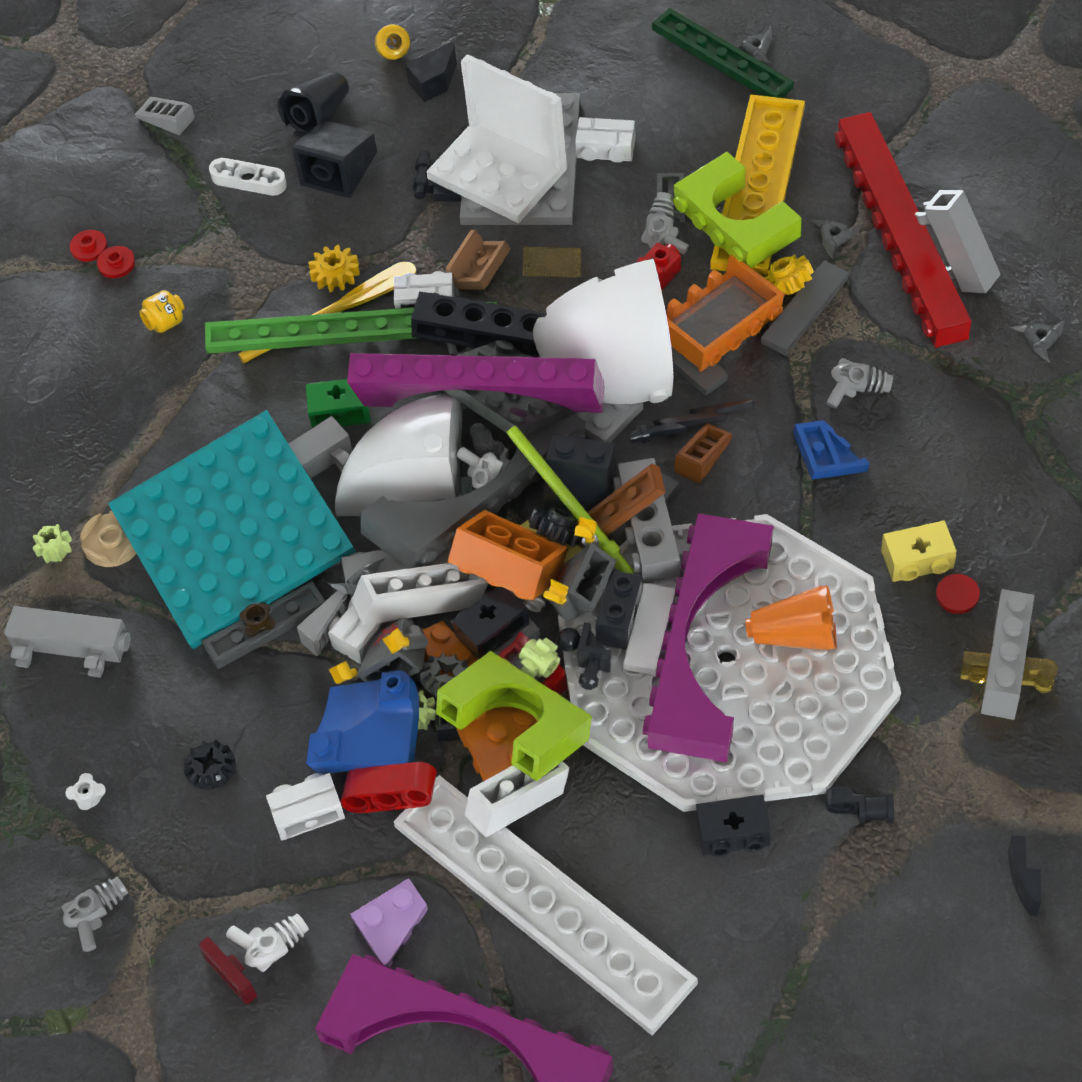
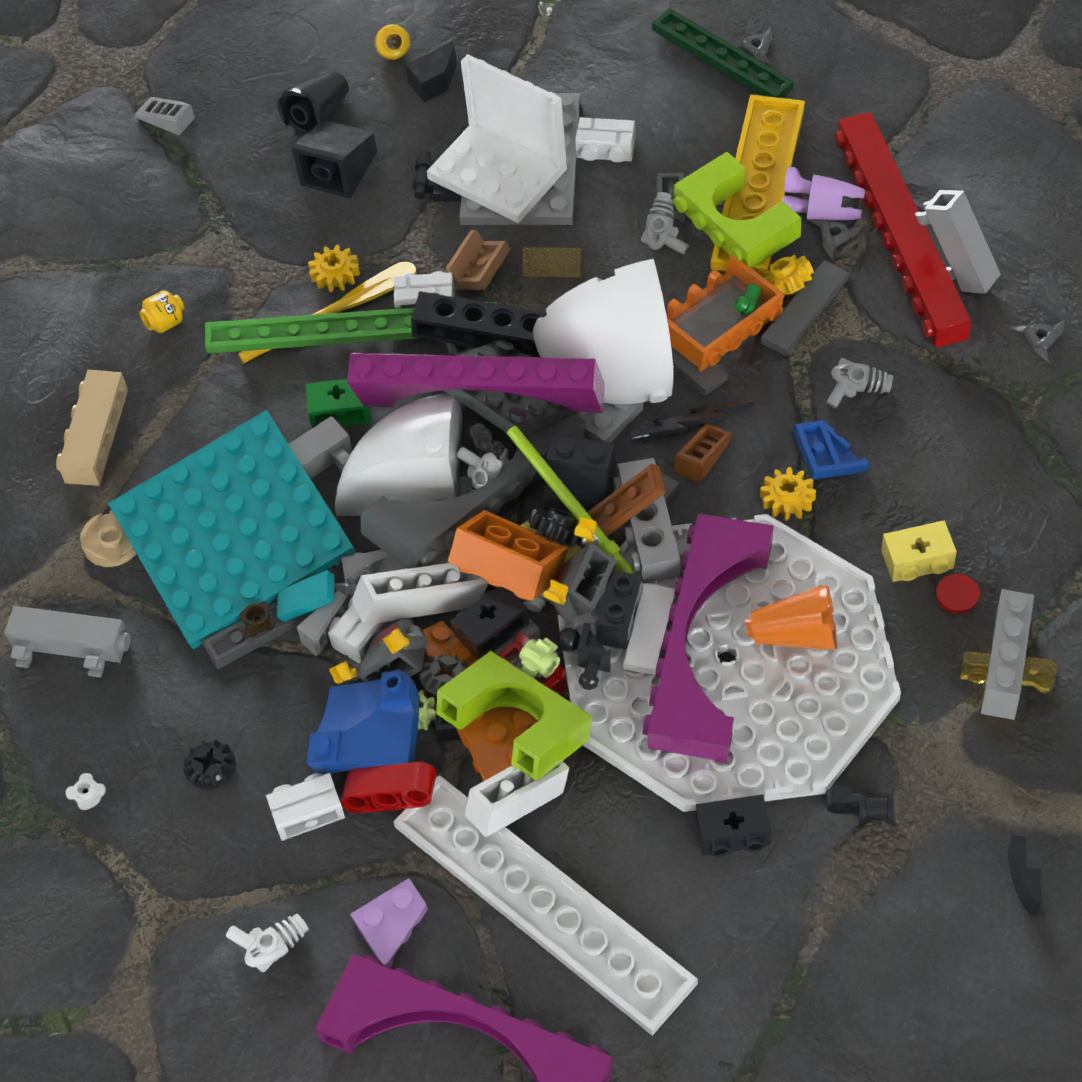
yellowish green gear [32,524,72,564] -> none
light grey piece [62,876,128,952] -> none
red piece [70,230,108,262] -> none
red piece [97,246,135,278] -> none
dark red plate [199,937,257,1004] -> none
white beam [209,158,287,196] -> none
red brick [637,242,681,291] -> none
none -> tan brick [56,370,128,486]
none -> teal tile [277,570,334,622]
none -> green arm [733,284,762,317]
none -> yellow gear [760,467,816,521]
none -> lavender piece [782,167,865,221]

